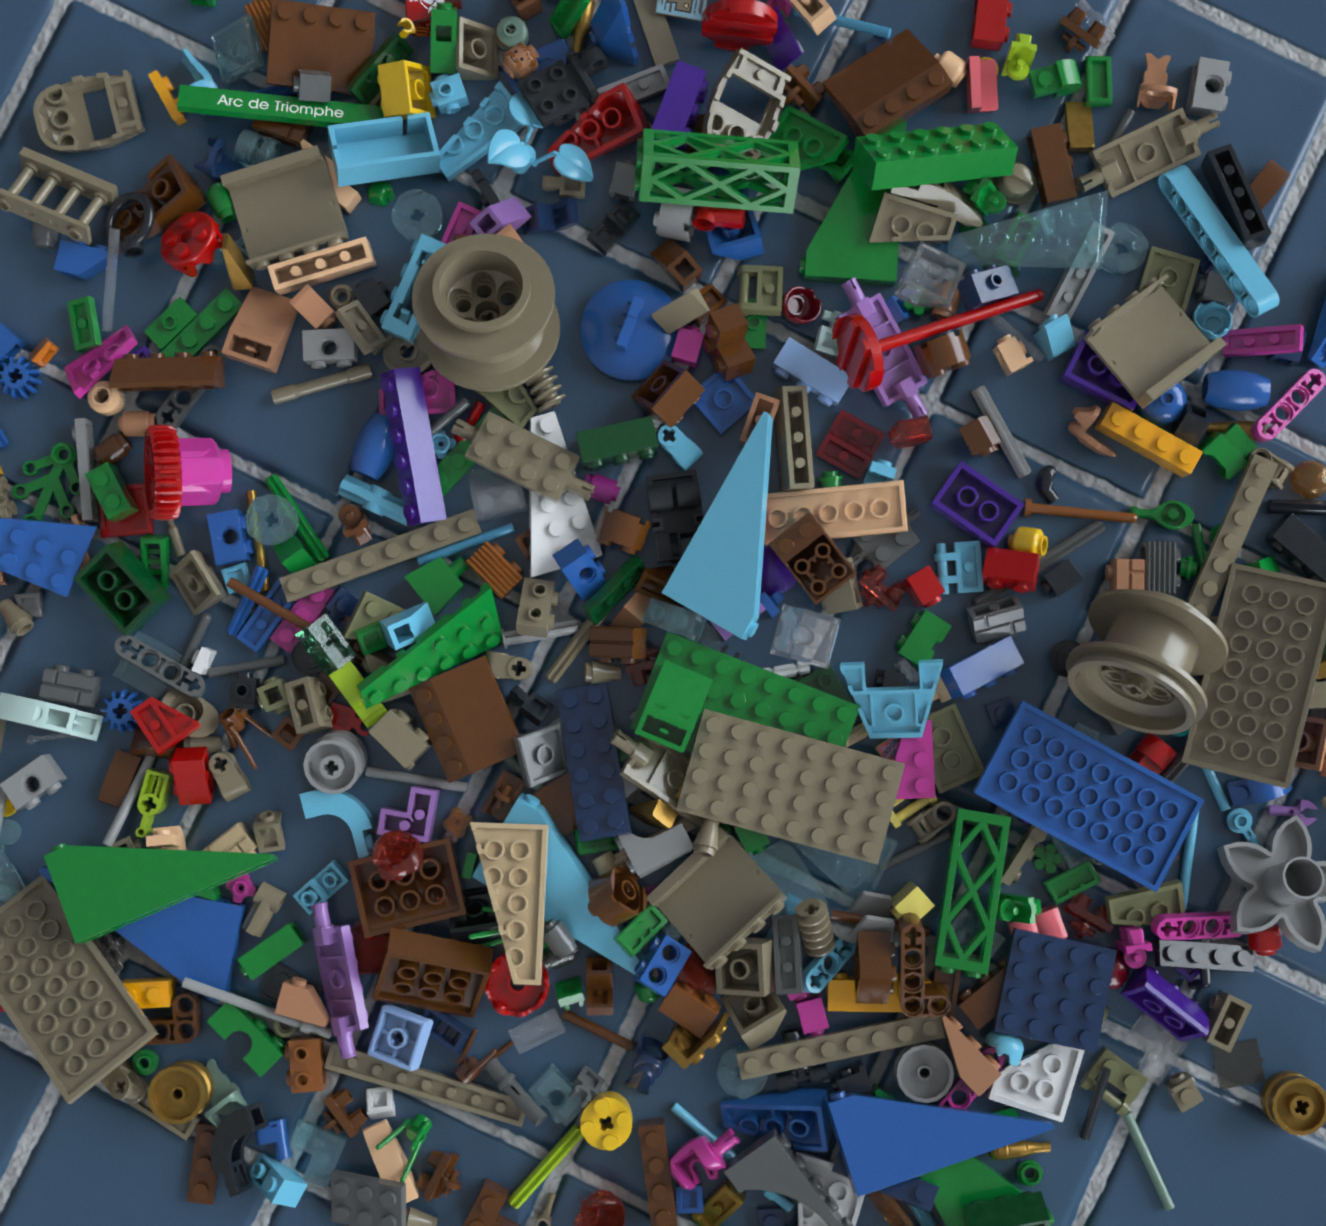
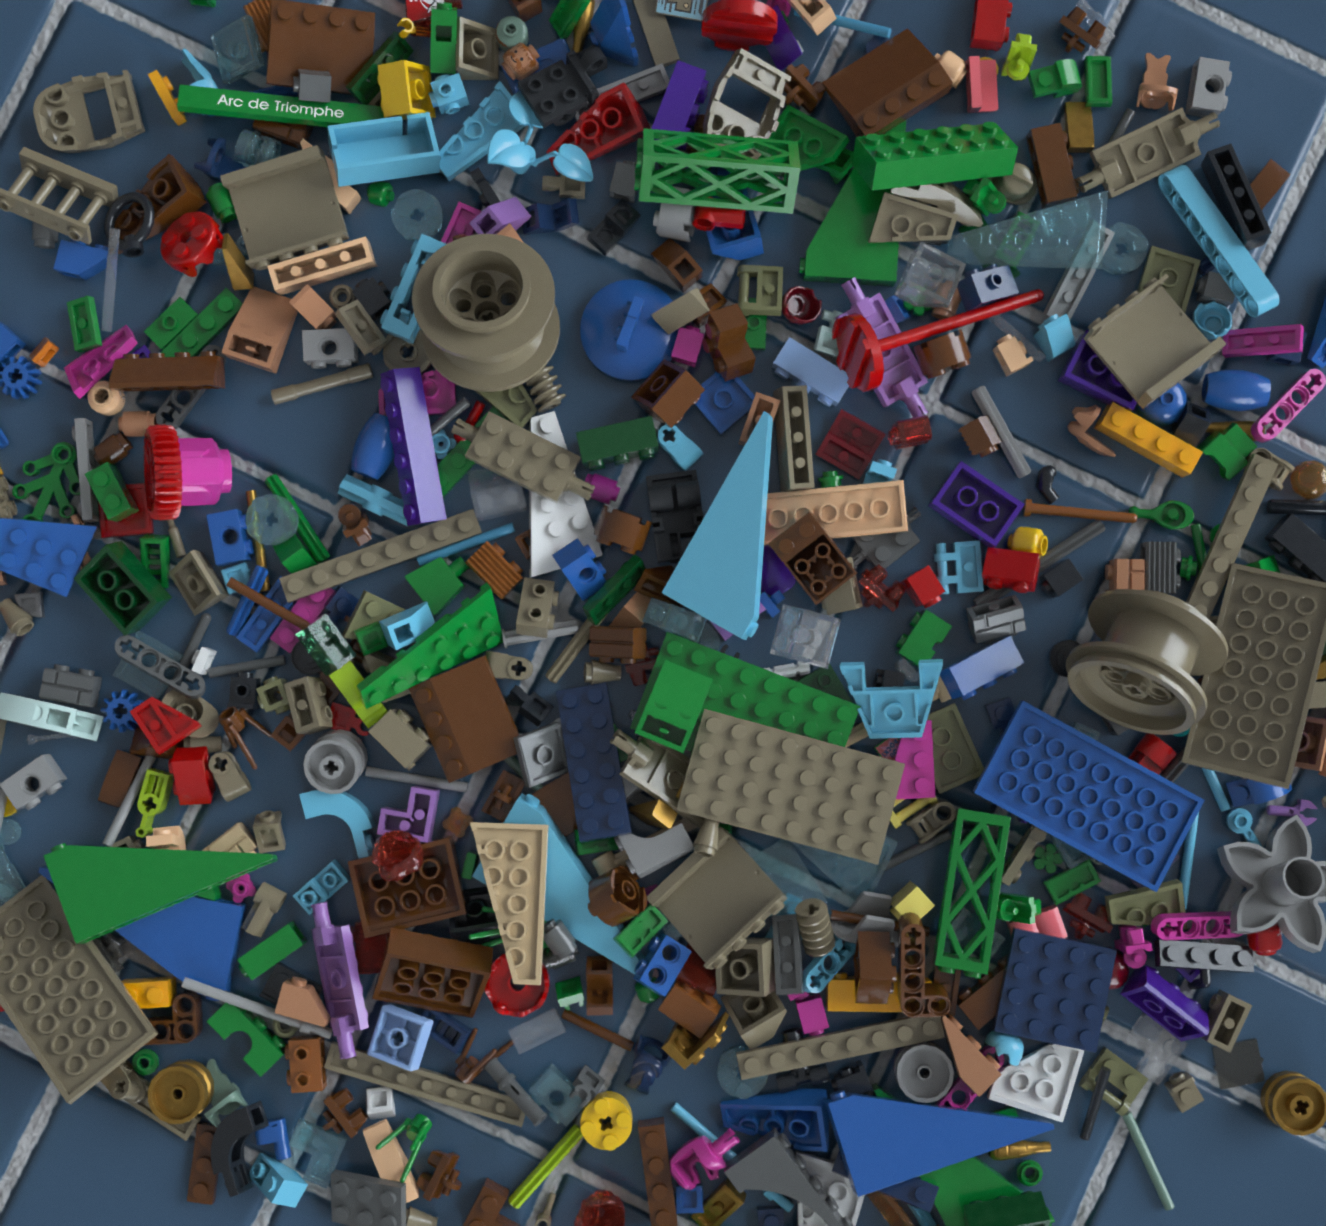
green brick [733,826,770,855] -> none

